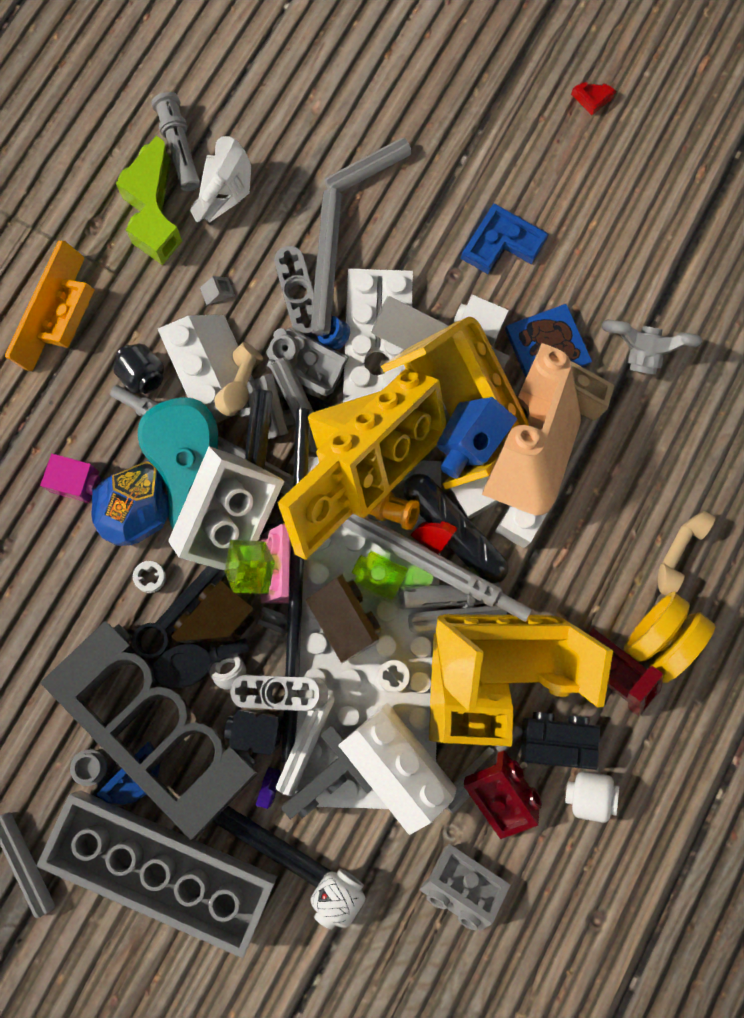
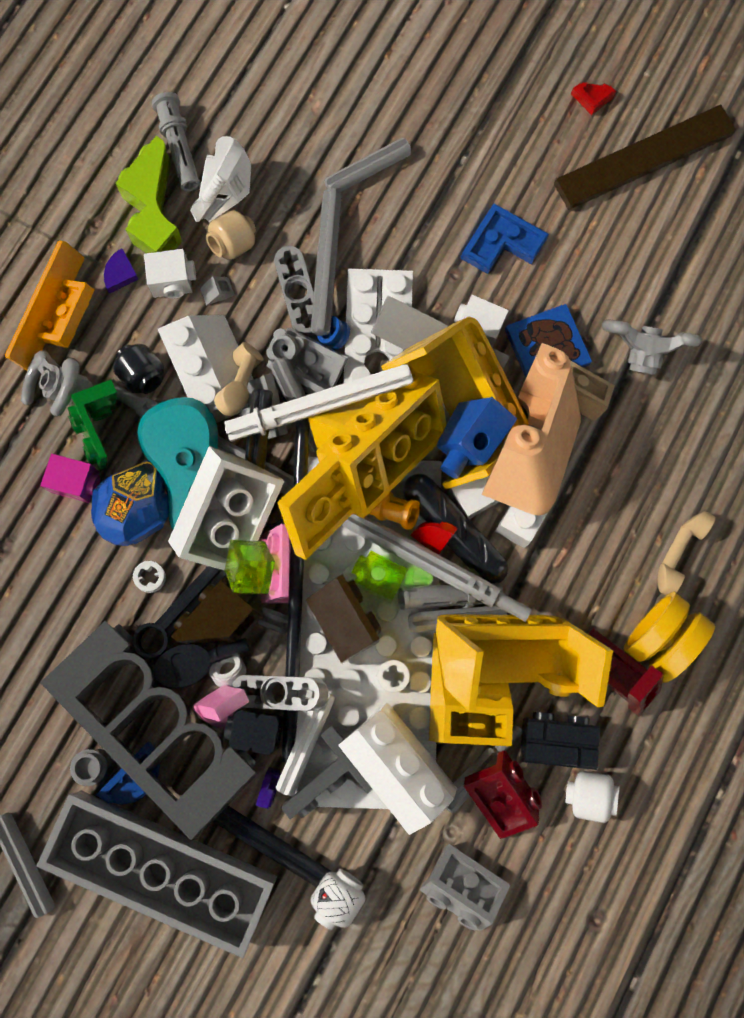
none -> light grey piece [21,351,93,416]
none -> green bracket [67,380,117,471]
none -> dark purple tile [104,248,139,293]
none -> white brick [144,249,196,299]
none -> bright pink tile [193,685,249,730]
none -> tan head [206,210,256,260]
none -> white axle [224,364,413,442]
none -> dark brown tile [554,104,736,210]

